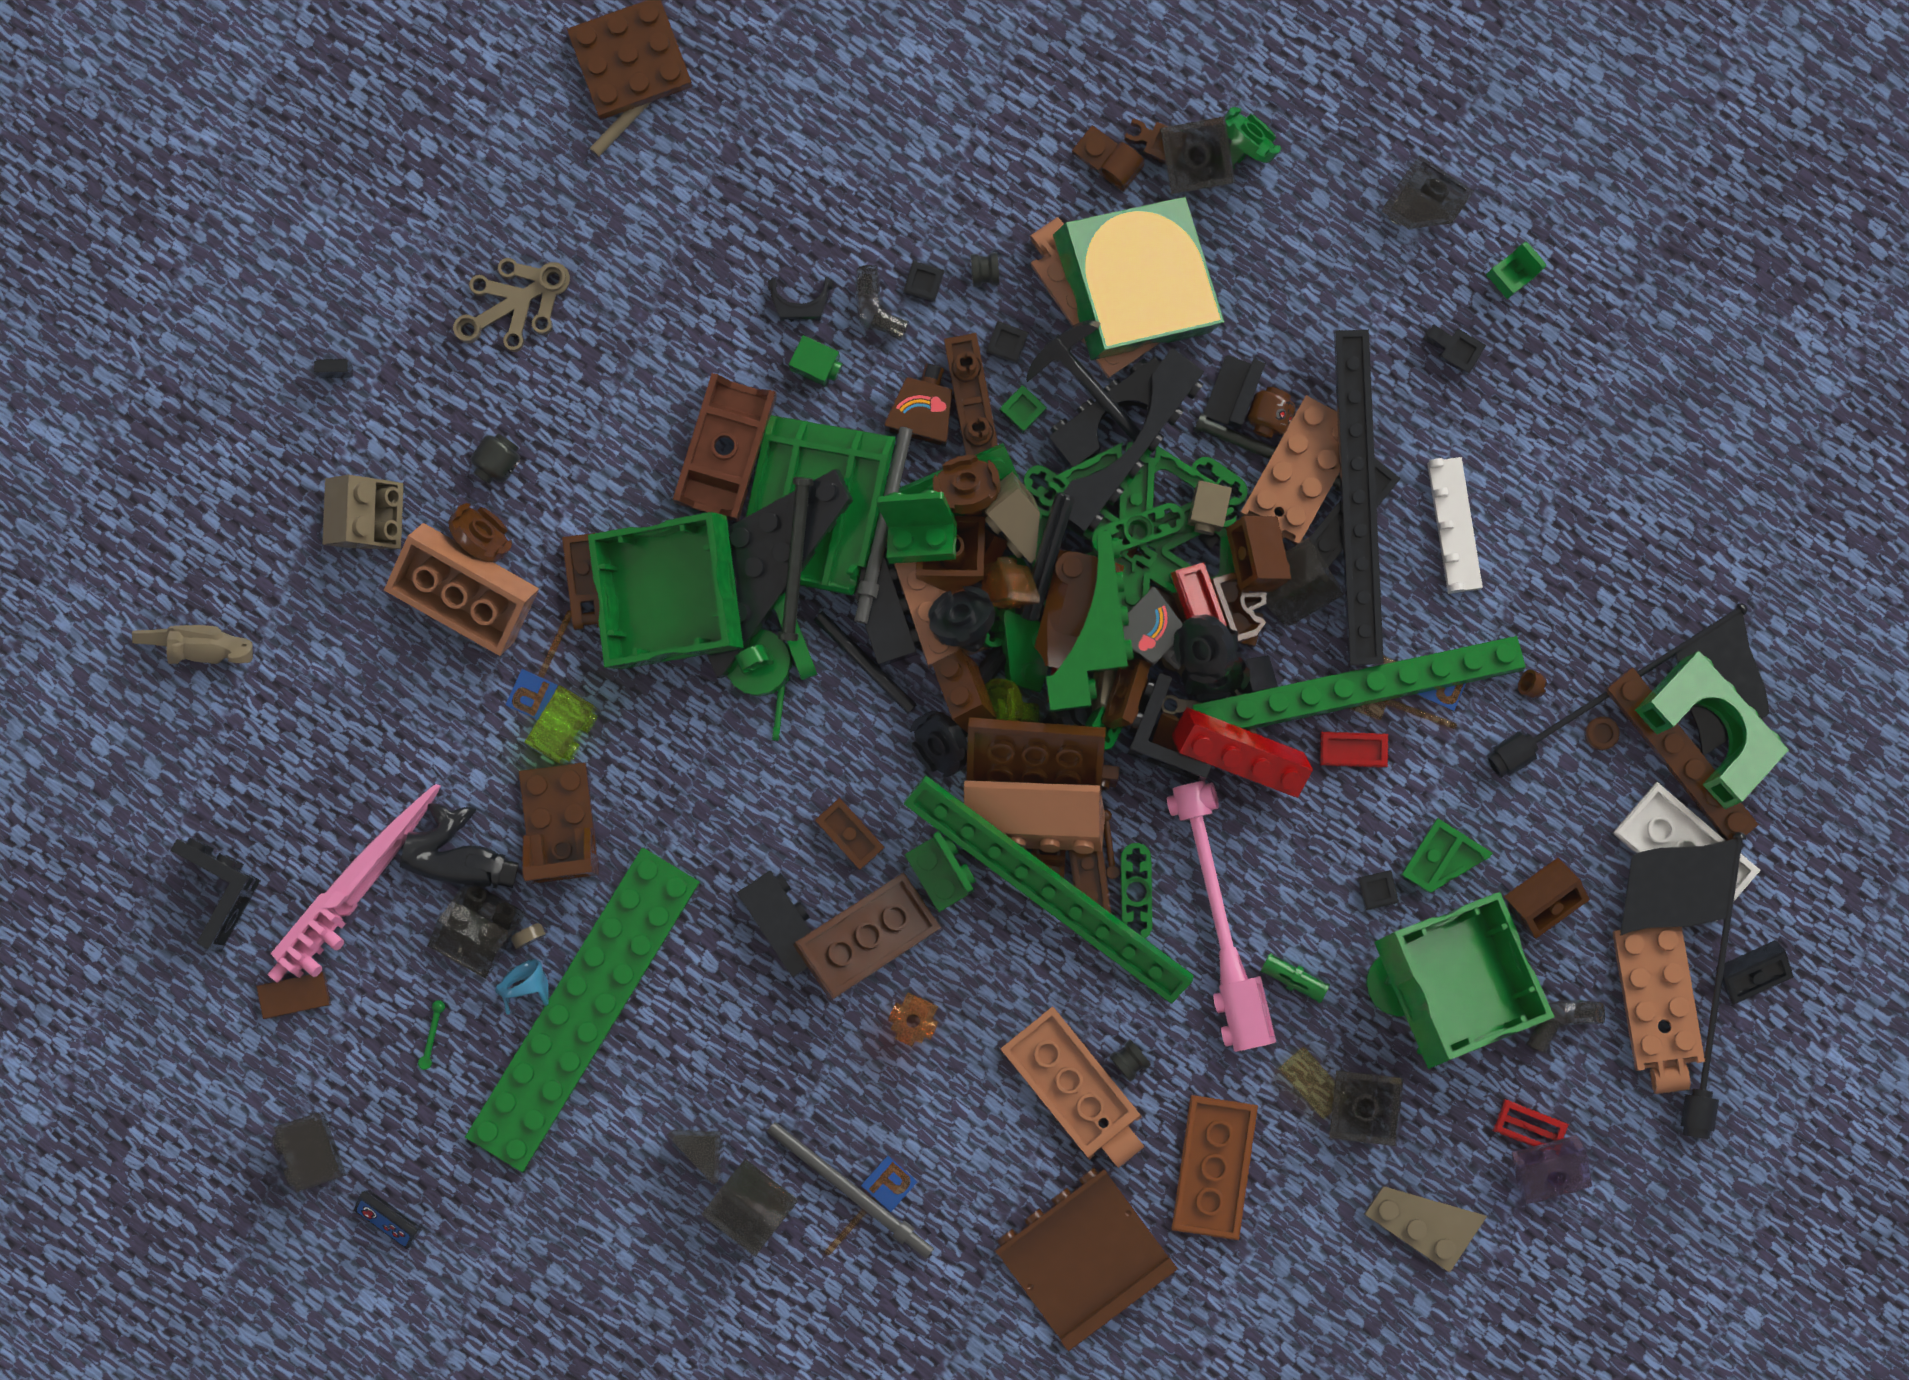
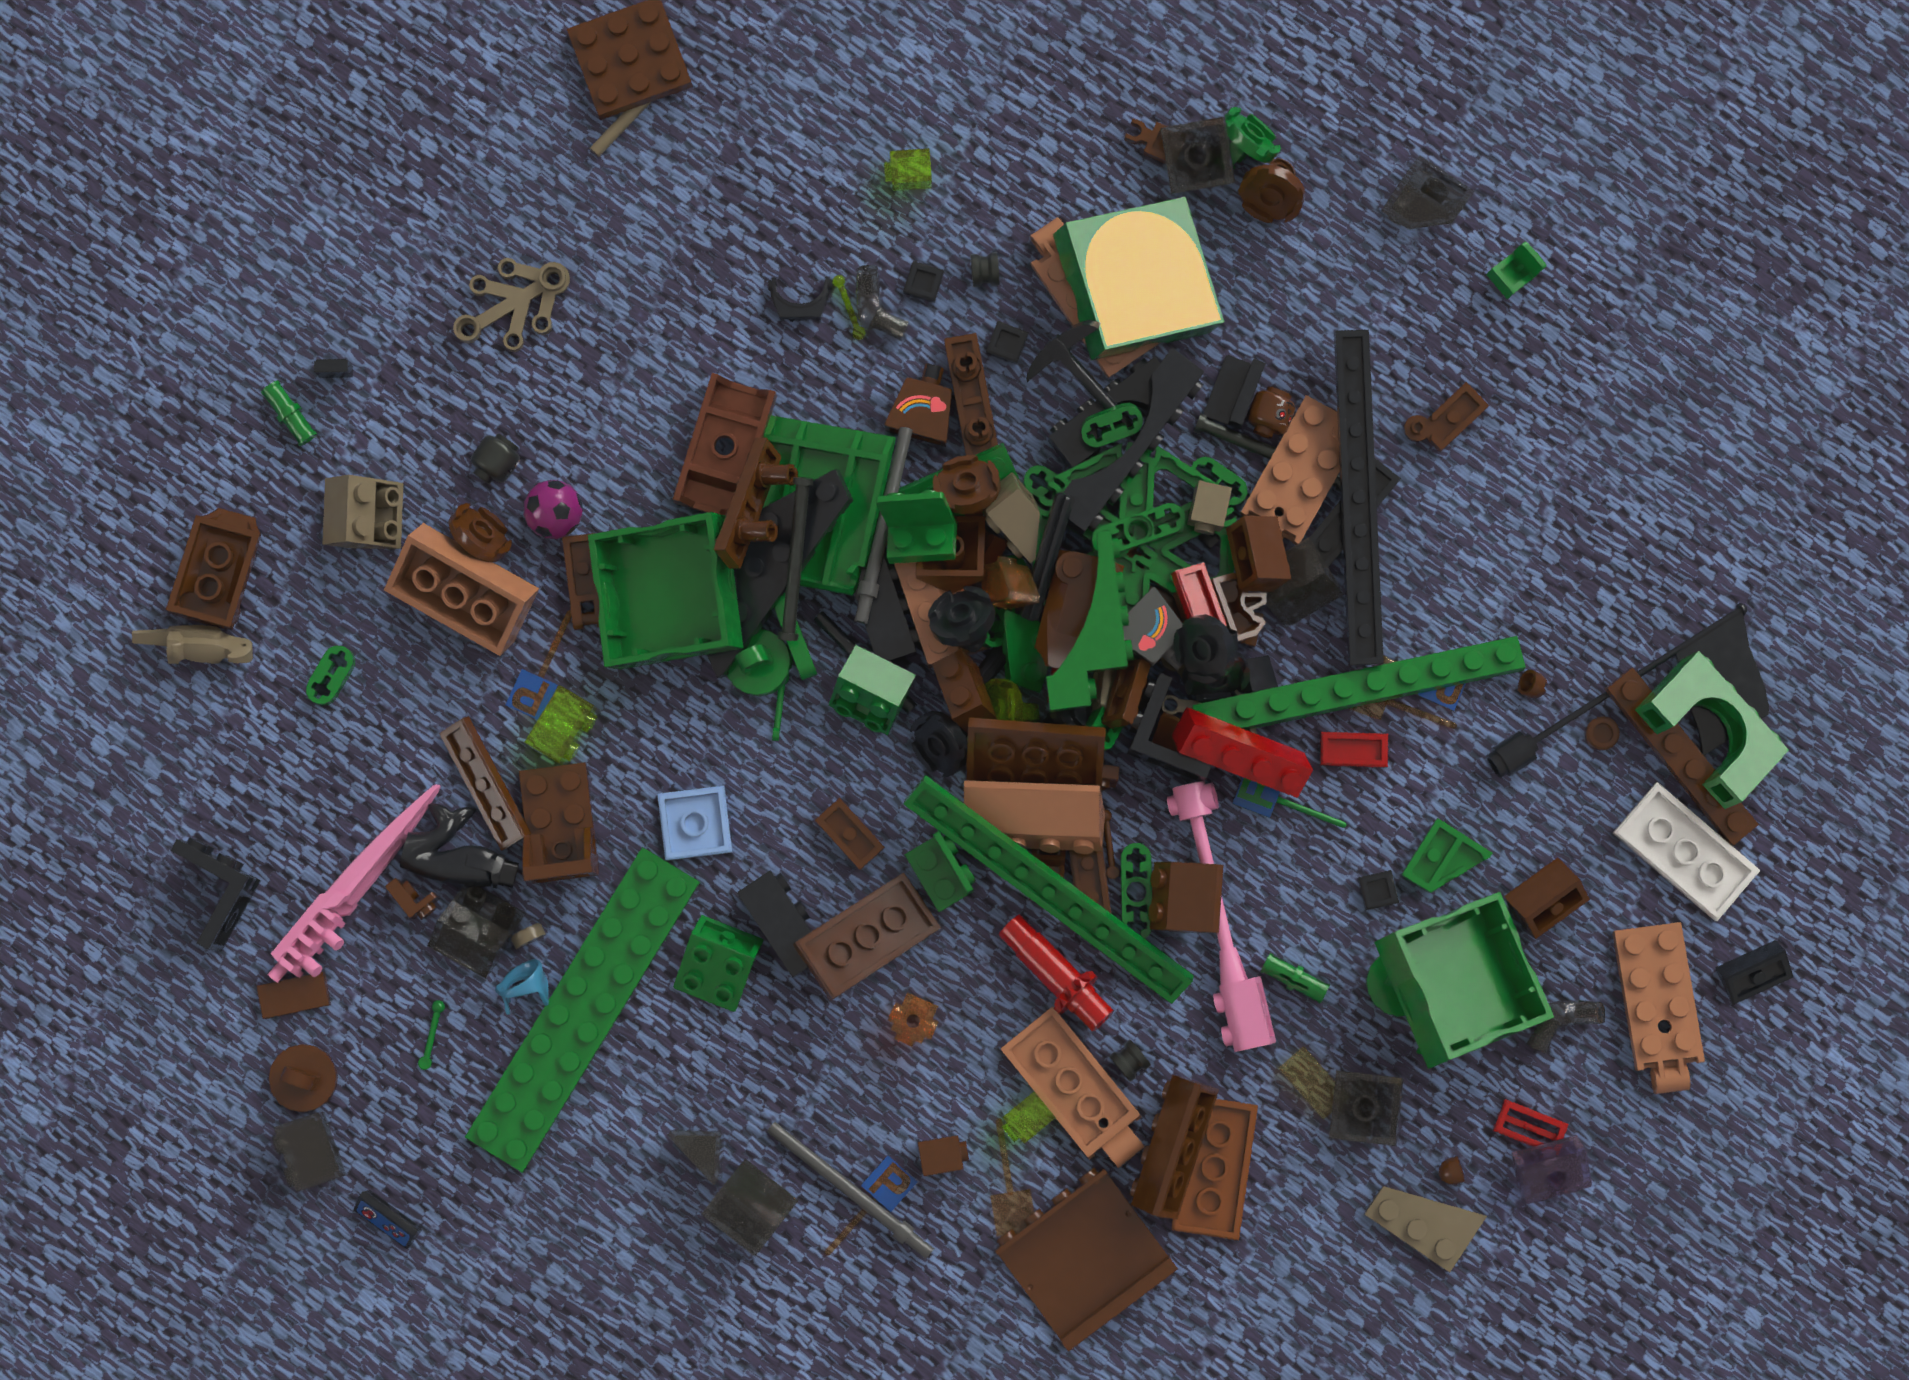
green brick [789,335,843,387] -> none
green plate [999,385,1047,433] -> none
reddish brown plate [1072,125,1144,192] -> none
black plate [1423,325,1486,375] -> none
white hinge [1427,457,1483,594] -> none
black flag [1620,832,1746,1139] -> none
none -> reddish brown slope [166,508,261,630]
none -> green pin [261,380,317,446]
none -> reddish brown tile [268,1044,338,1112]
none -> green beam [306,645,355,706]
none -> reddish brown bracket [385,878,440,920]
none -> reddish brown tile [439,716,531,851]
none -> magenta piece [523,480,583,539]
none -> light blue tile [657,785,733,861]
none -> green bracket [673,915,764,1012]
none -> reddish brown plate [713,437,798,569]
none -> slope [828,645,916,736]
none -> clear neon green hinge [833,275,866,340]
none -> clear neon green brick [884,148,932,191]
none -> reddish brown brick [918,1135,969,1176]
none -> clear orange piece [990,1118,1034,1236]
none -> red gear [998,914,1114,1032]
none -> clear neon green brick [1001,1091,1056,1144]
none -> green beam [1081,403,1143,447]
none -> reddish brown slope [1130,1075,1219,1219]
none -> reddish brown slope [1148,862,1223,933]
none -> piece [1232,777,1347,828]
none -> reddish brown tile [1238,158,1305,223]
none -> reddish brown hinge [1404,382,1489,453]
none -> reddish brown hinge [1439,1156,1465,1185]

